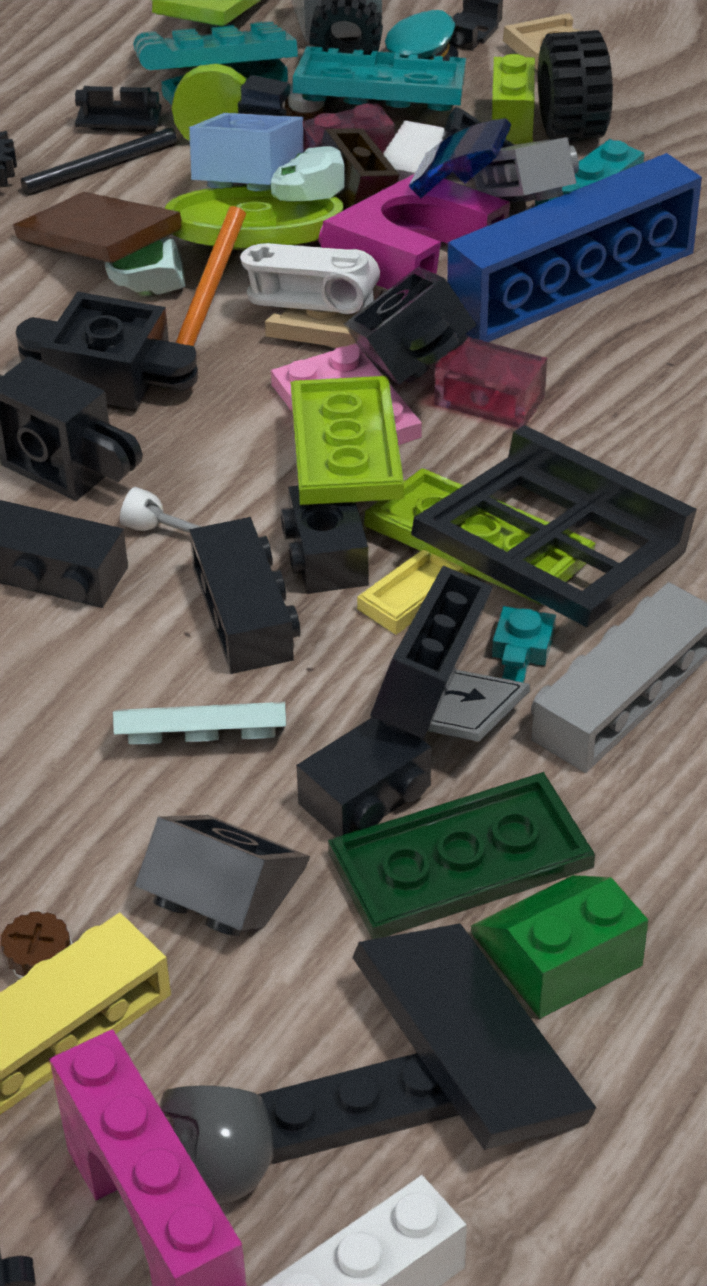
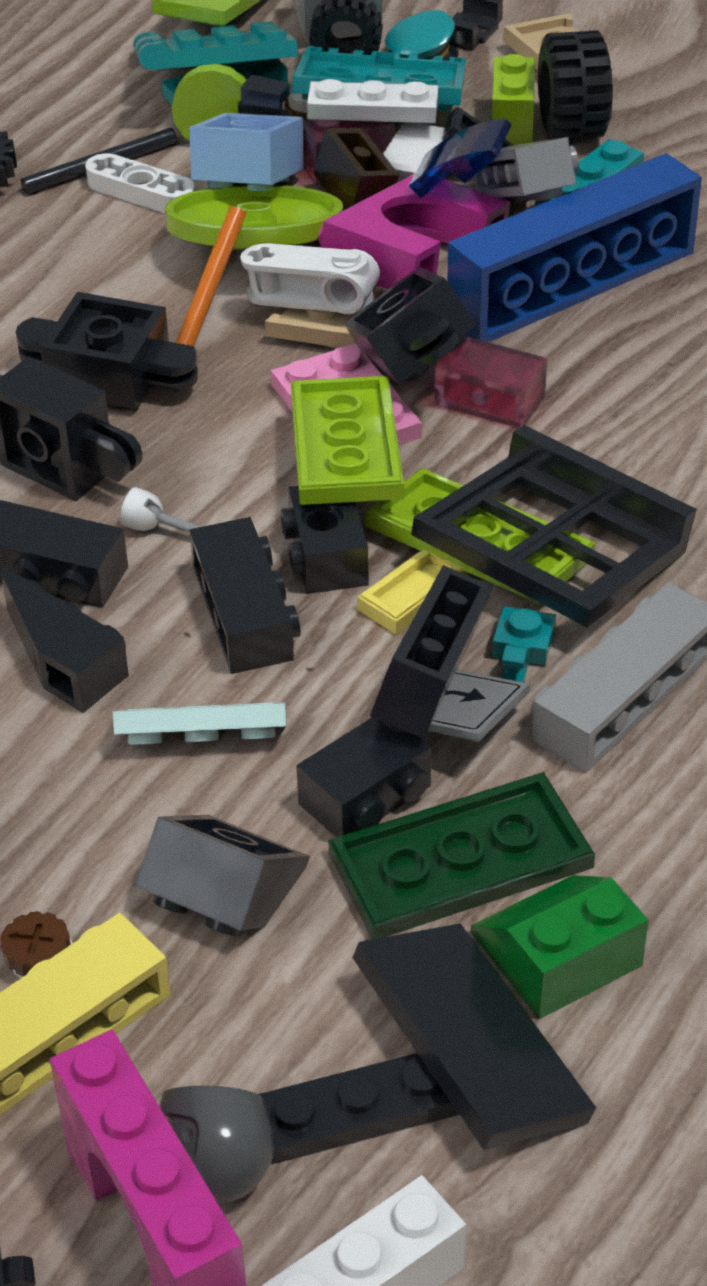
reddish brown tile [13,192,182,263] -> none
black hinge [75,86,162,131] -> none
light aqua rock [105,237,185,295] -> none
light aqua rock [271,146,344,201] -> none
none -> black slope [1,568,129,713]
none -> white beam [85,154,195,214]
none -> white plate [307,79,438,123]

